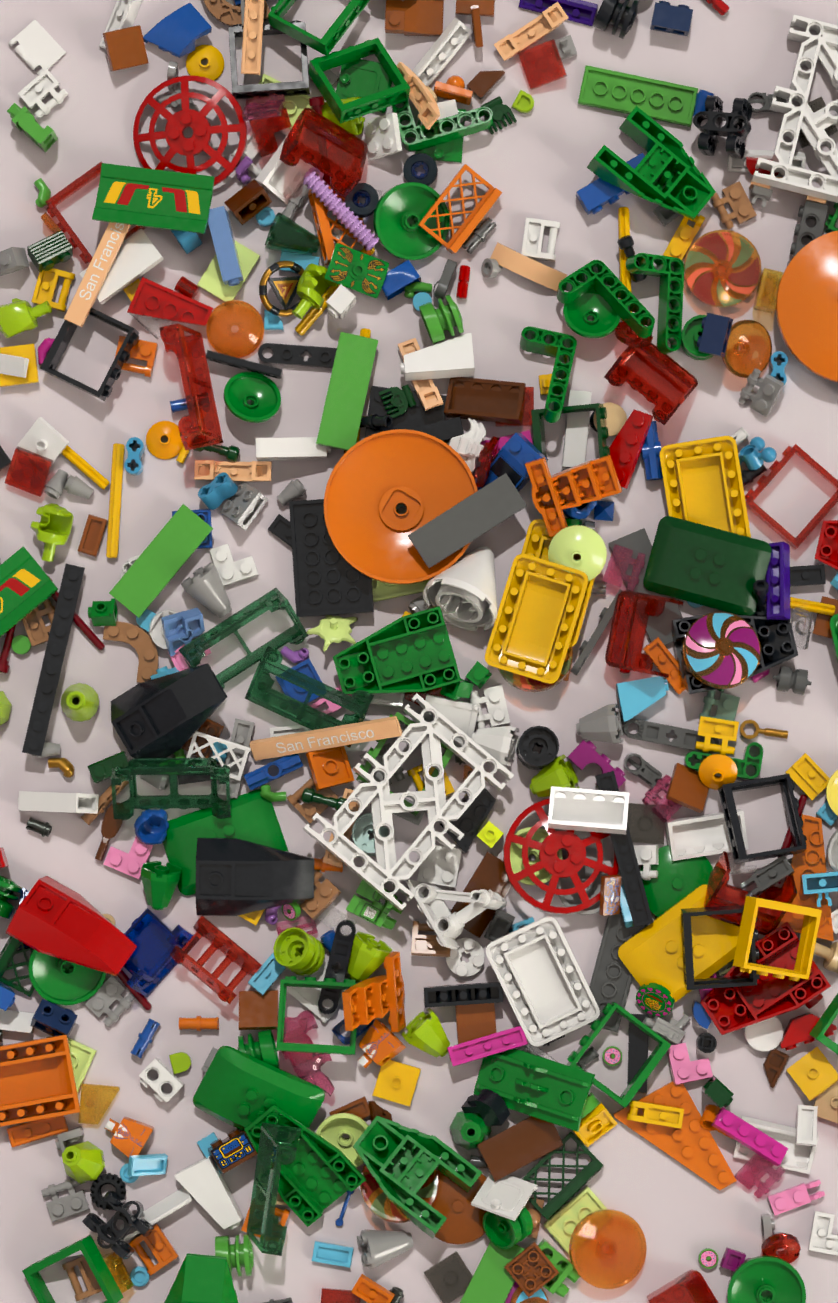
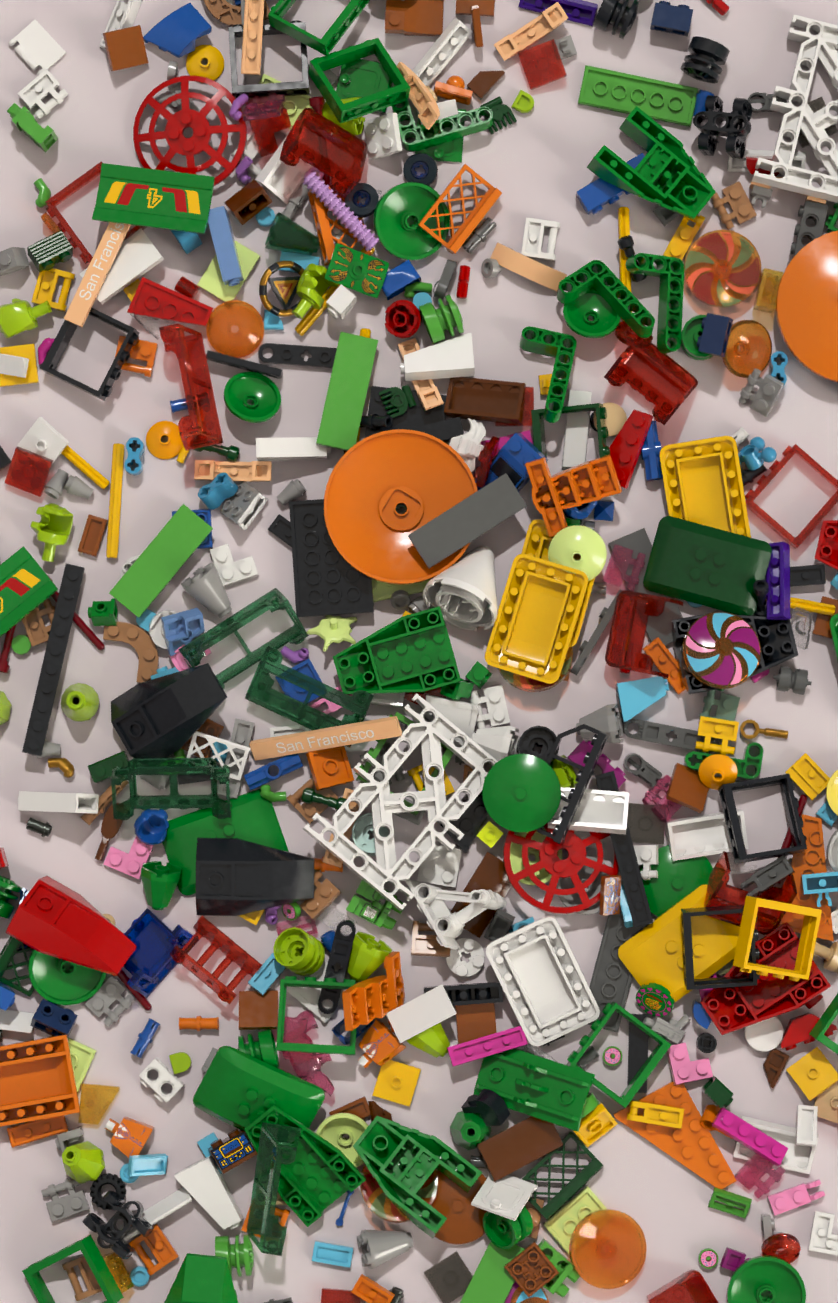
none -> medium lavender arm [229,93,249,121]
none -> red cone [385,300,422,338]
none -> white sticker [386,984,457,1043]
none -> light grey tile [391,590,411,610]
none -> green dish [482,753,561,832]
none -> black plate [537,724,610,844]
none -> black wheel [680,36,730,84]
none -> bright green tile [708,1187,752,1218]

